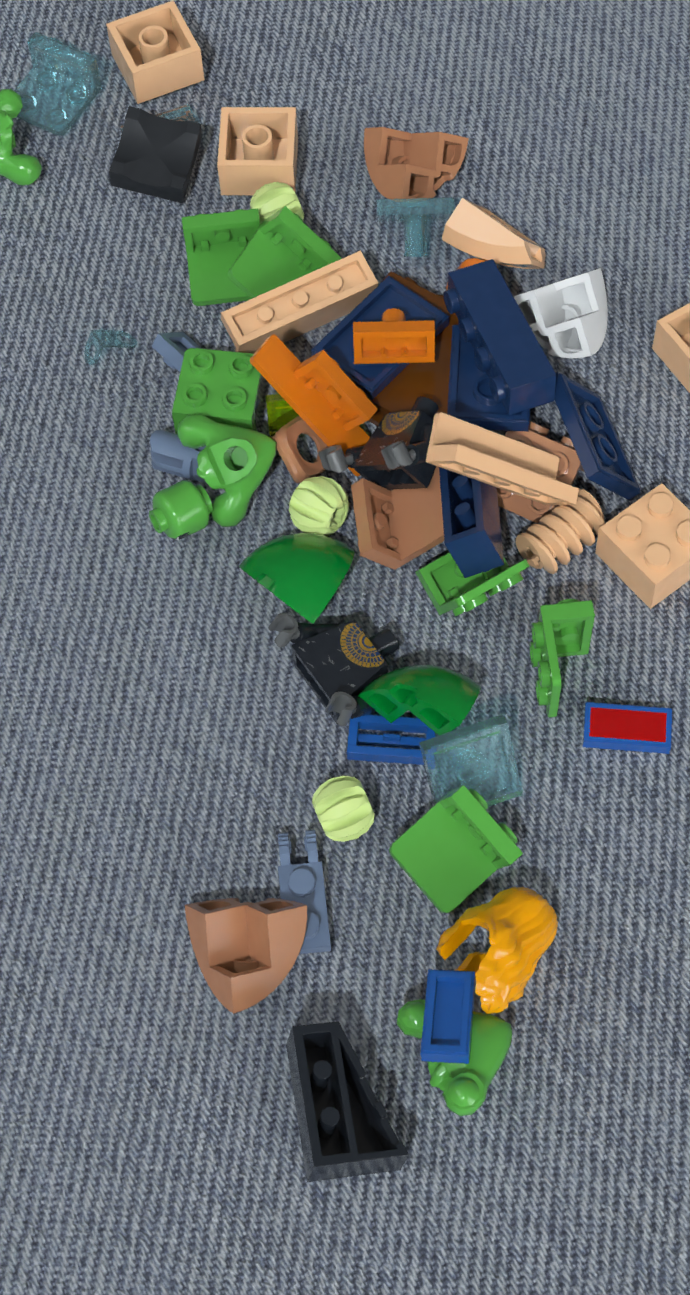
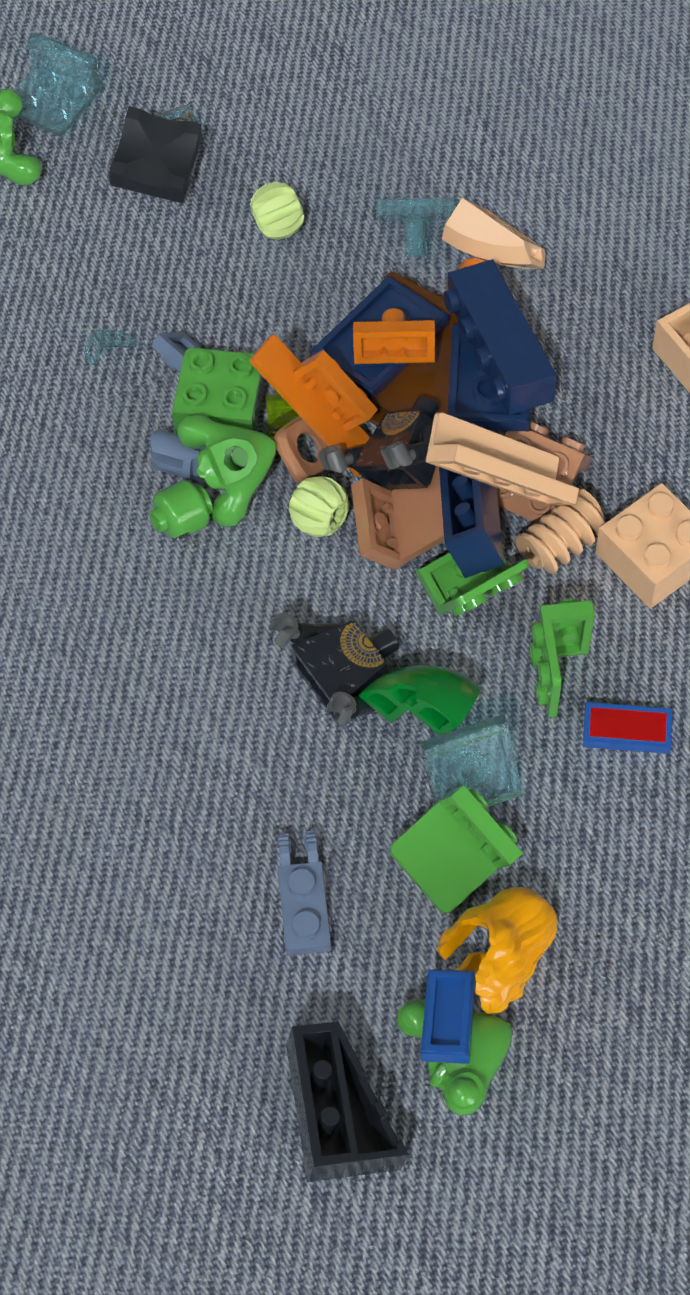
light nougat brick [106,0,205,104] -> none
bright green bracket [182,208,260,306] -> none
nougat brick [185,898,307,1014] -> none
light nougat brick [217,107,298,195] -> none
light nougat panel [221,250,378,354] -> none
bright green bracket [228,206,342,299] -> none
green brick [239,533,355,624] -> none
yellowish green piece [312,776,375,842] -> none
blue tile [347,715,436,766] -> none
nougat brick [364,127,469,203] -> none
white brick [513,268,608,359] -> none
dark blue tile [554,372,640,500] -> none

